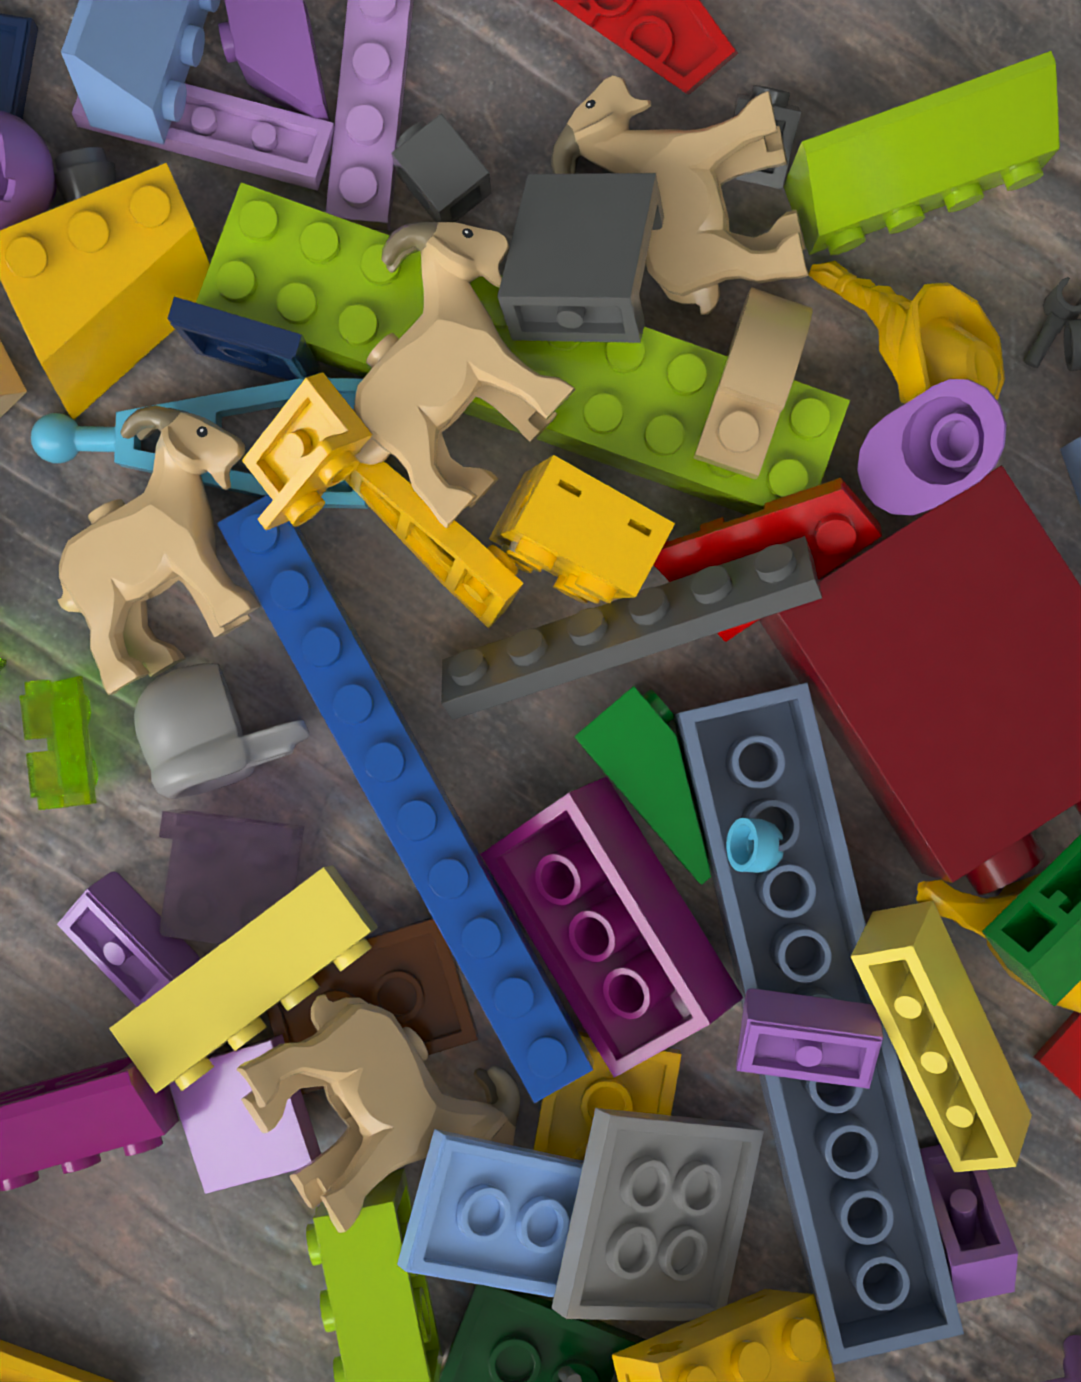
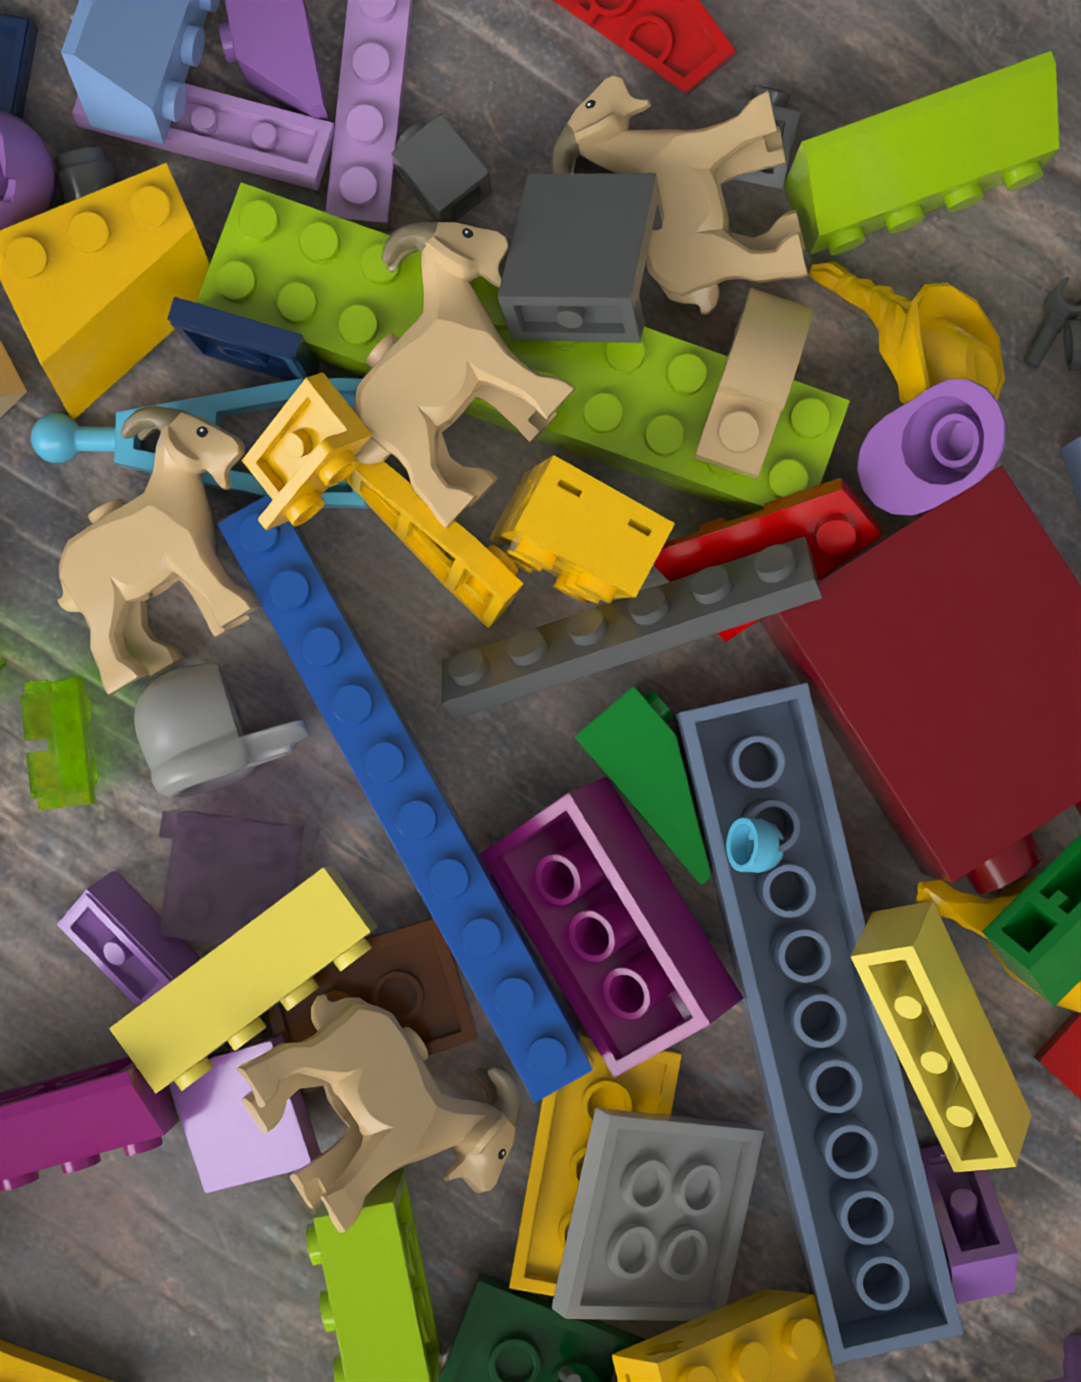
light blue tile [397,1129,584,1297] -> none
medium lavender slope [736,989,883,1089] -> none

